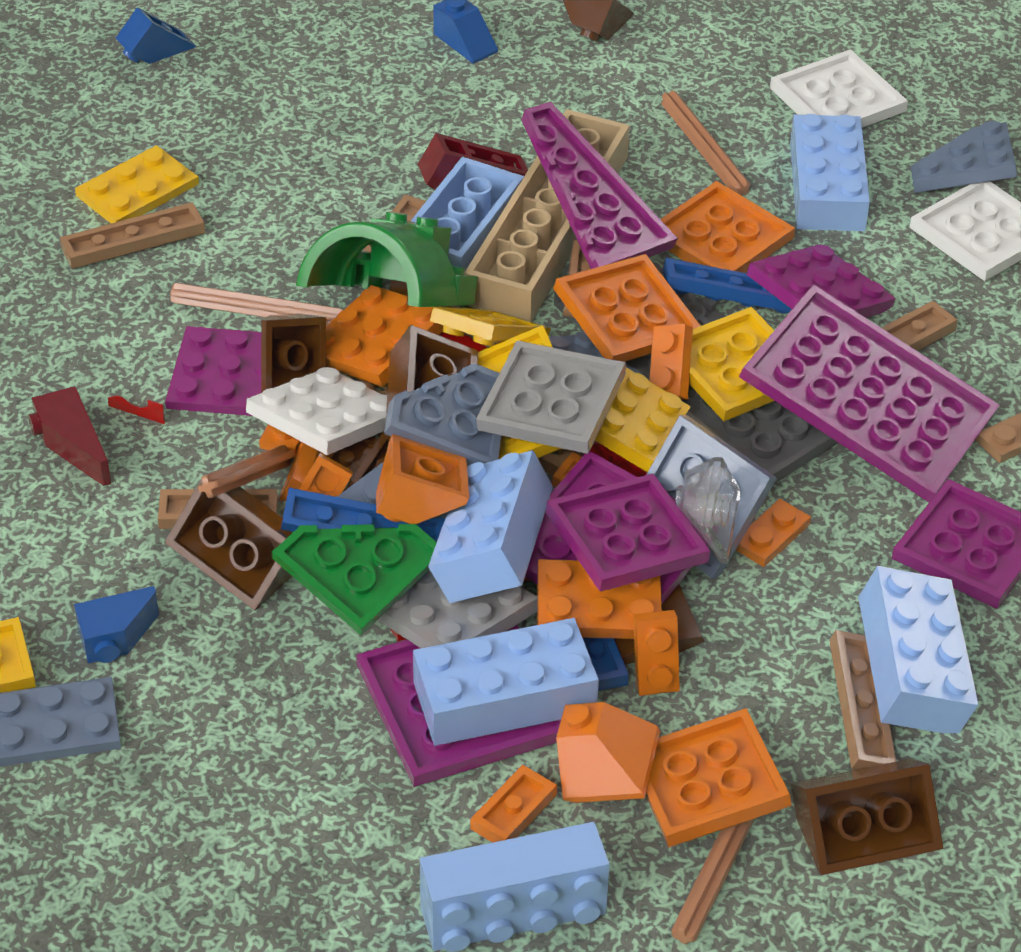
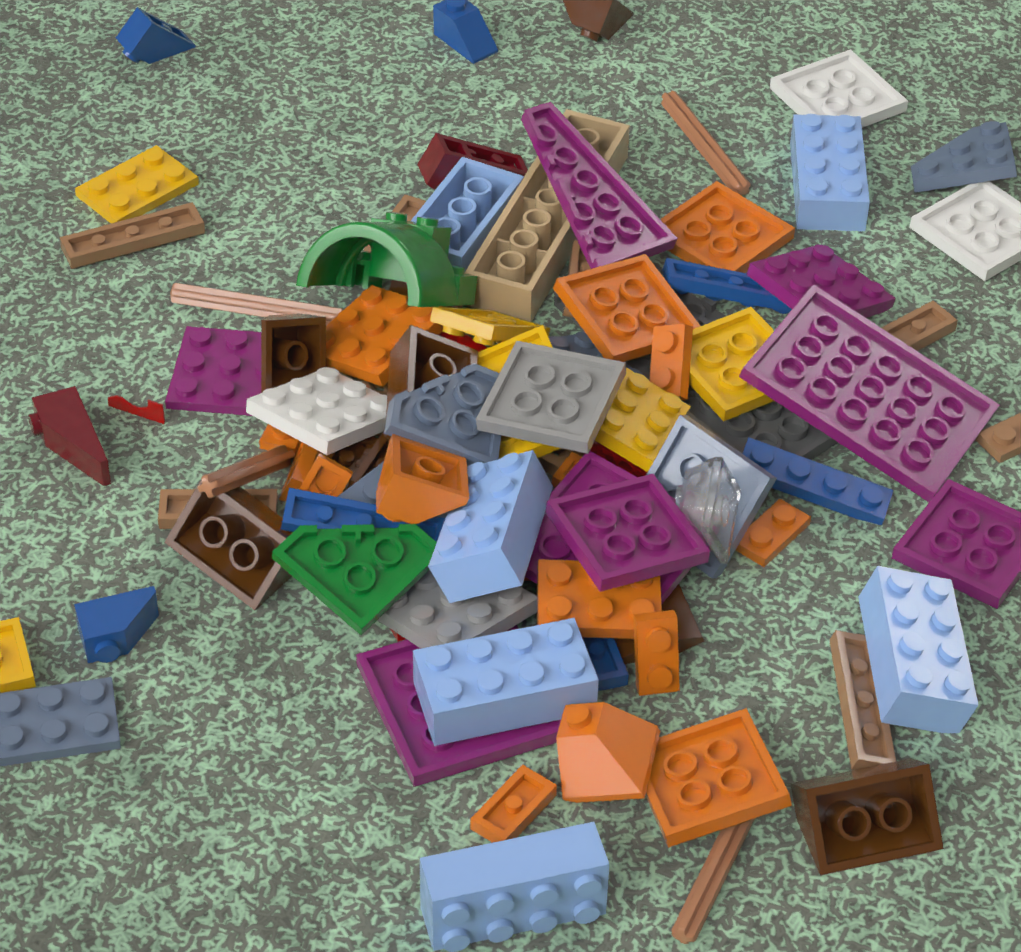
none -> blue plate [742,437,893,525]

